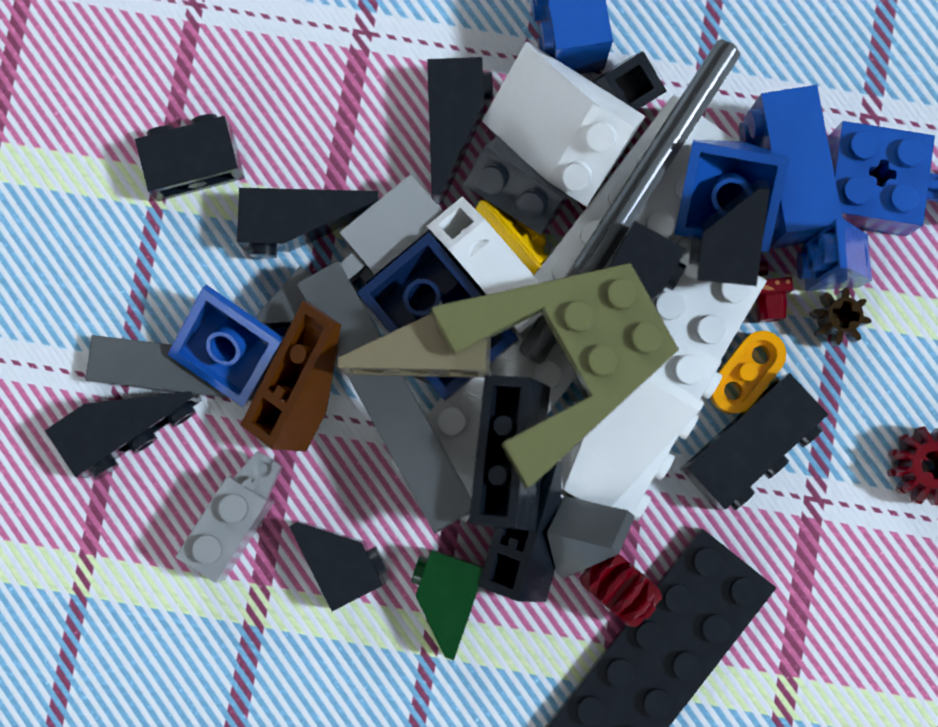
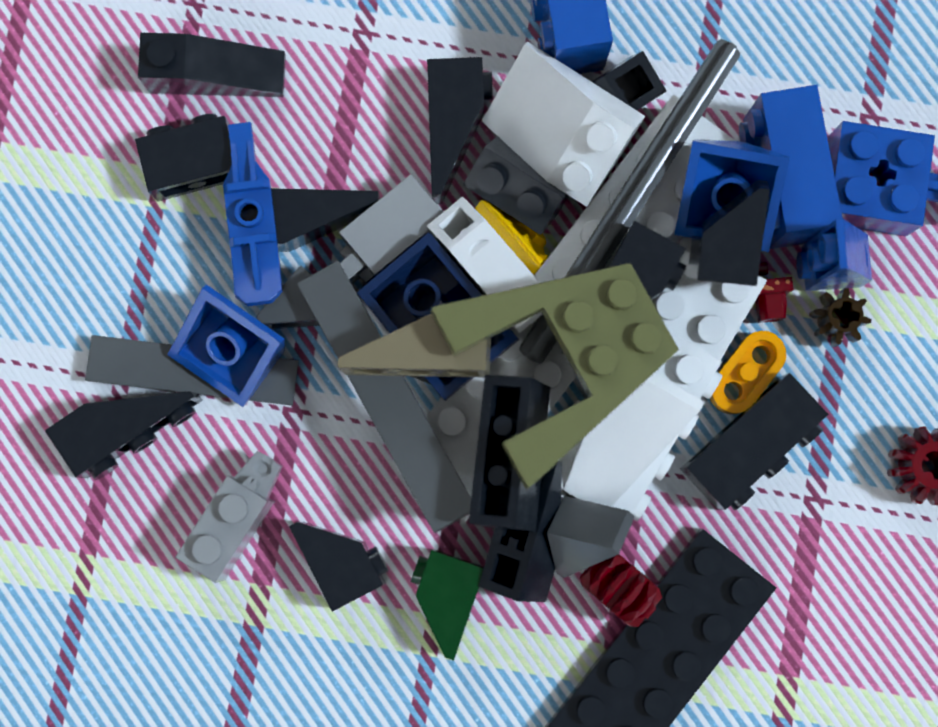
reddish brown slope [240,301,341,452] -> none
none -> black slope [138,32,286,97]
none -> blue piece [223,122,283,307]

